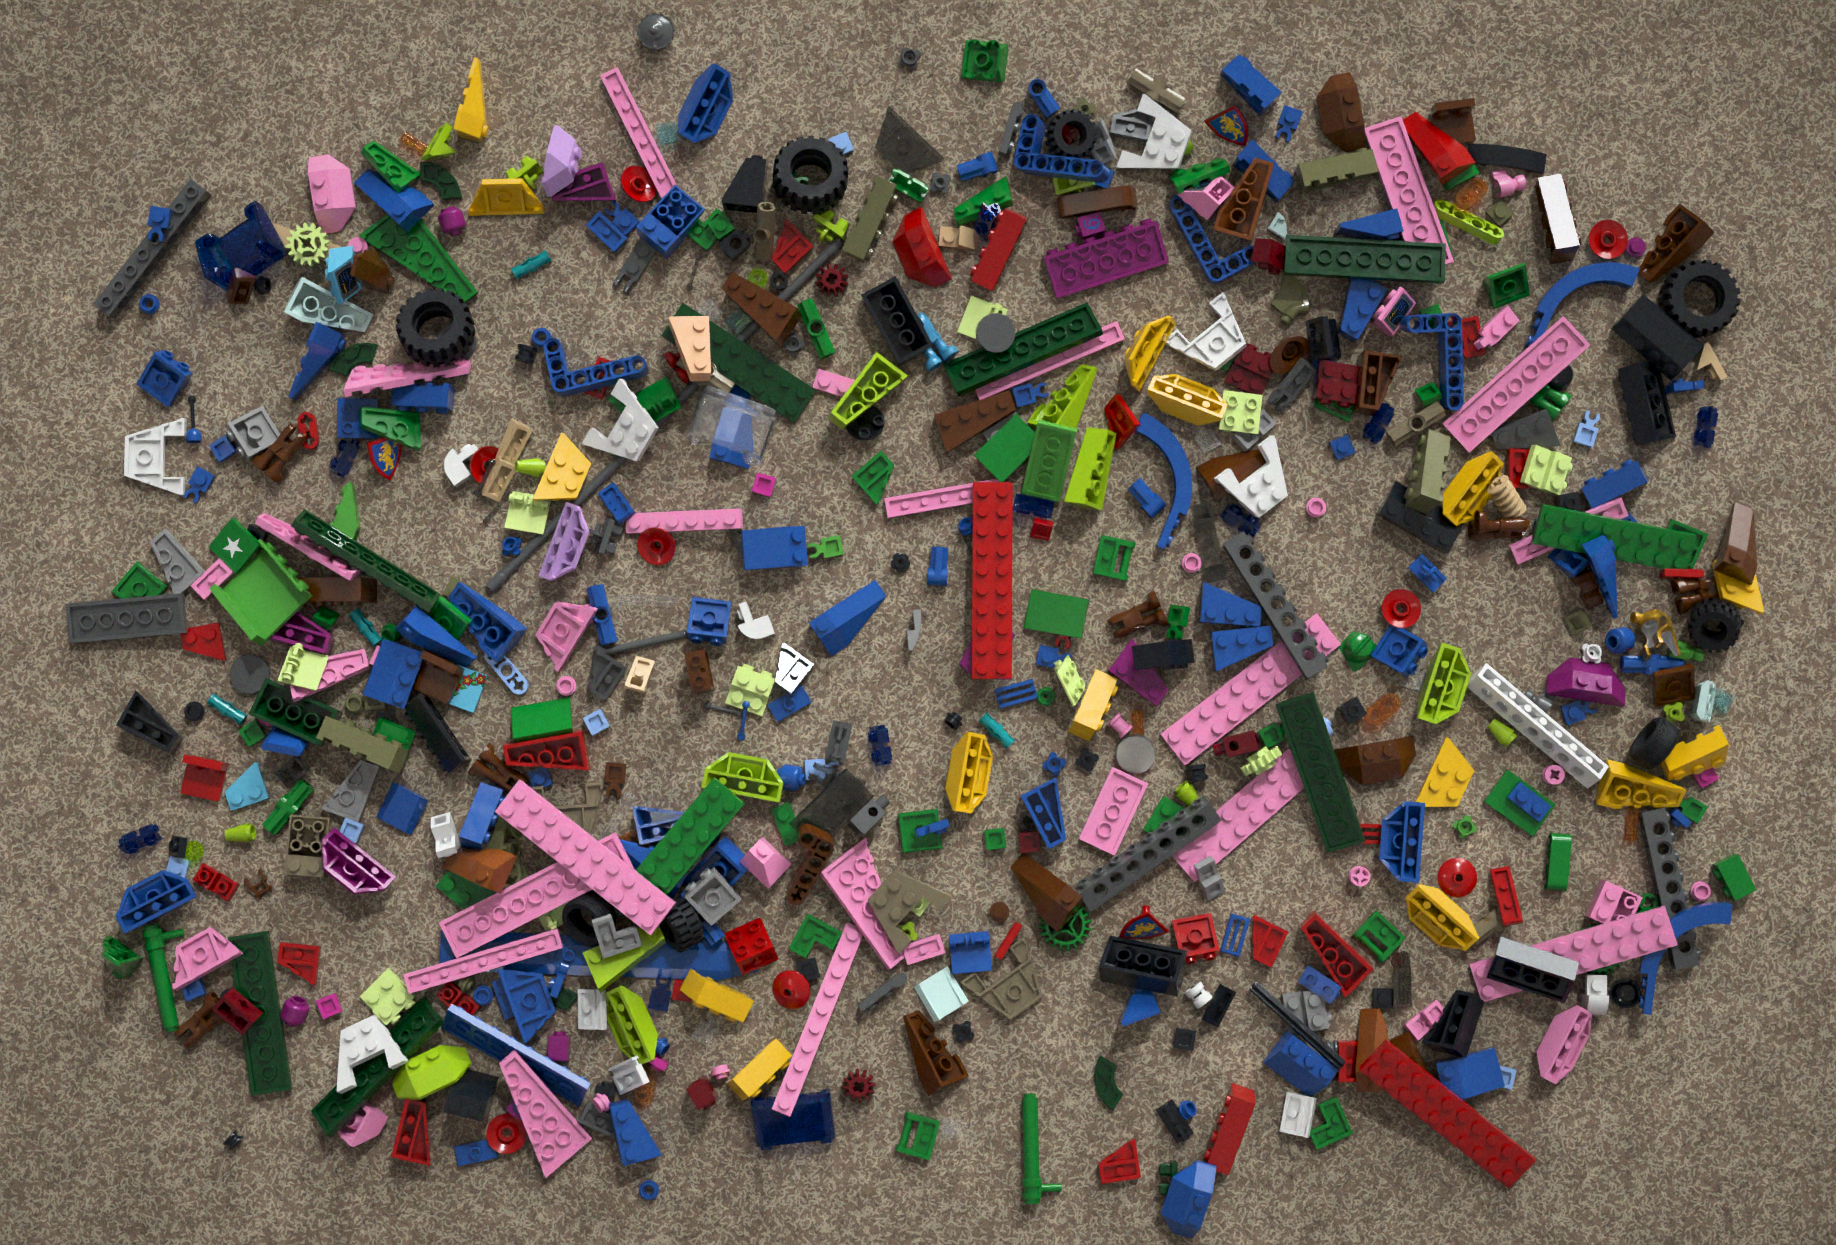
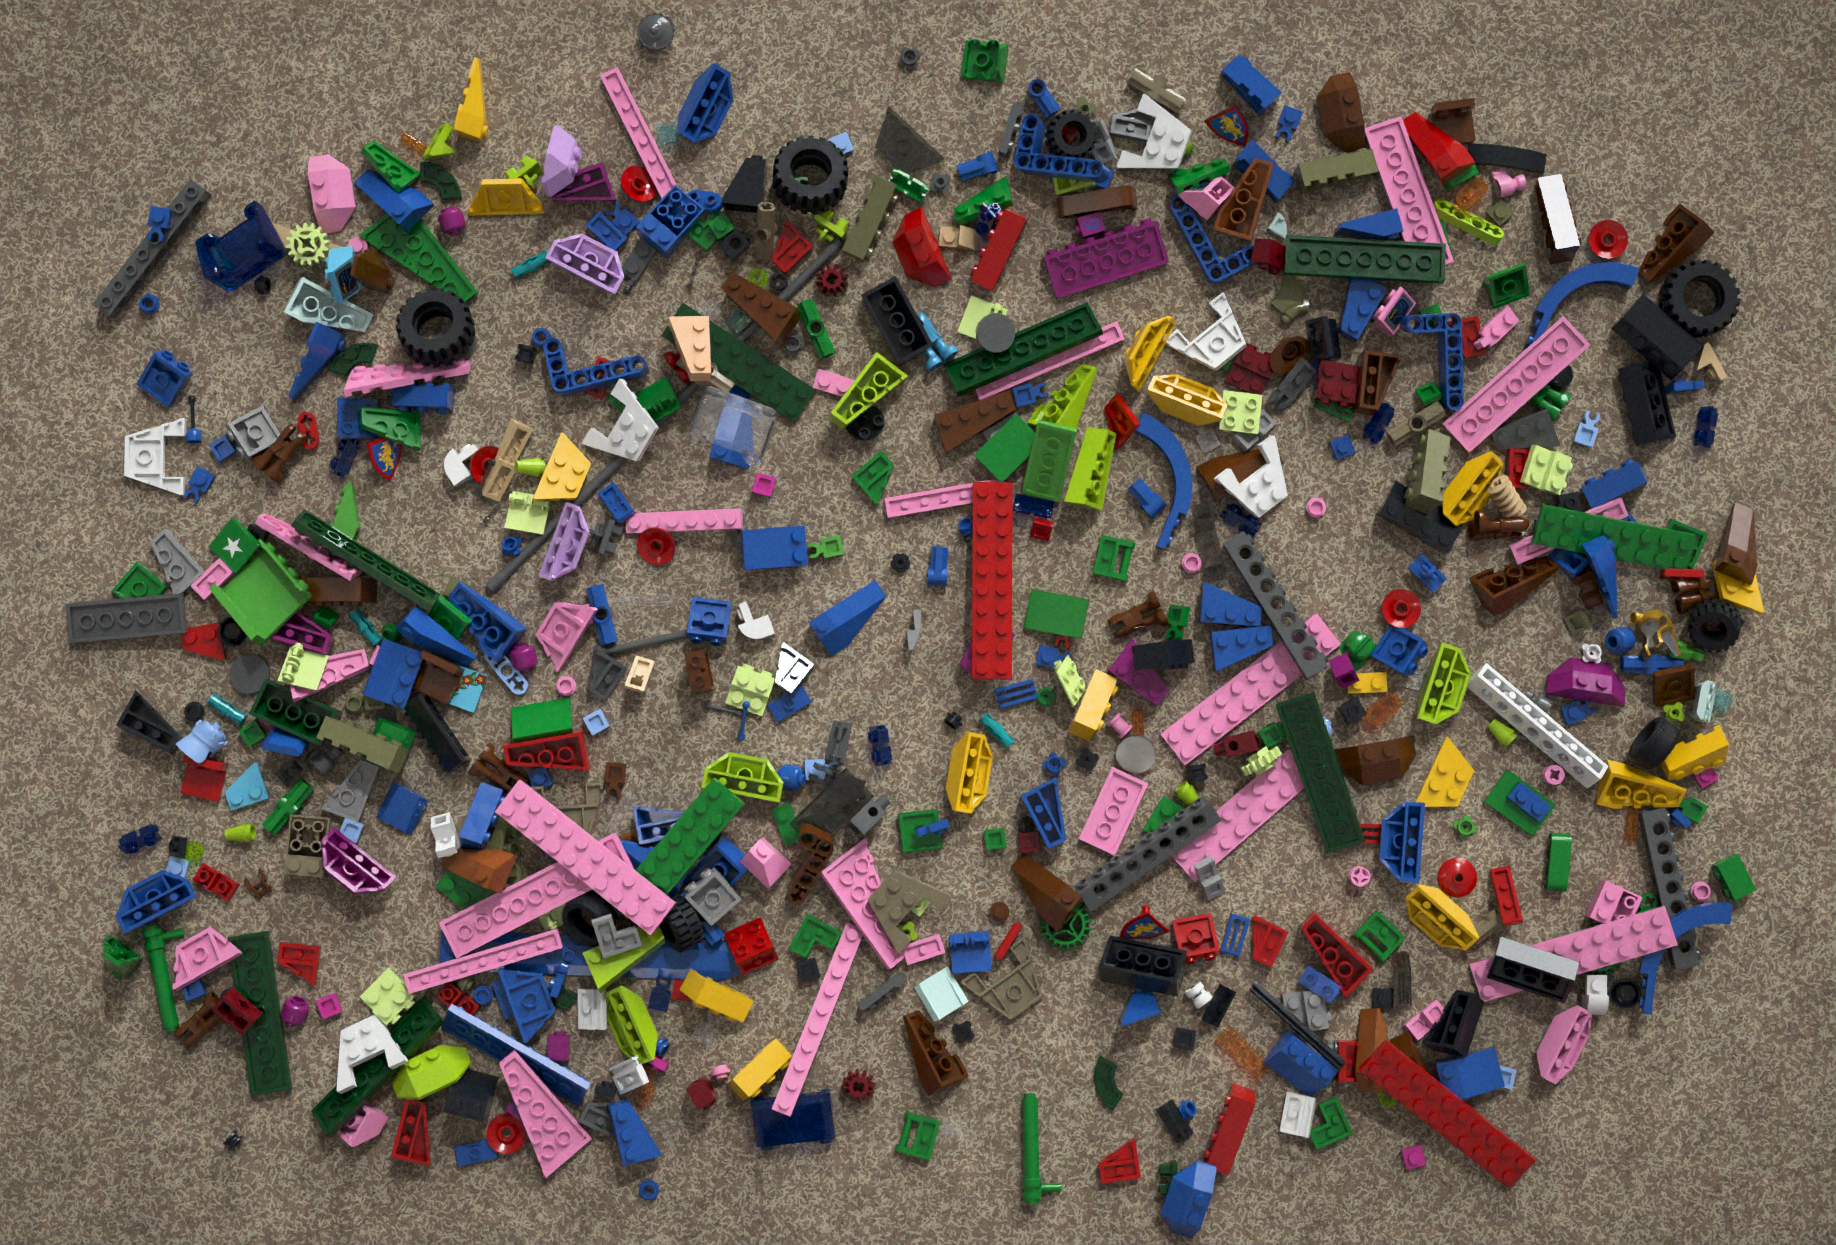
reddish brown slope [226,267,256,304] -> none
bright pink plate [592,1093,610,1113] -> none
red dish [772,970,810,1009] -> none
magenta plate [1626,237,1646,257] -> none
none -> light blue hat [175,719,228,763]
none -> black hair [217,617,247,647]
none -> dark grey piece [305,743,343,776]
none -> magenta head [509,642,538,673]
none -> lavender wedge [545,234,625,295]
none -> blue plate [688,190,723,214]
none -> clear orange tile [1215,1025,1271,1081]
none -> magenta brick [1329,653,1360,689]
none -> yellow plate [1347,672,1388,694]
none -> clear neon green plate [1378,1091,1397,1108]
none -> dark pink plate [1401,1144,1426,1170]
none -> reddish brown wedge [1470,556,1559,616]

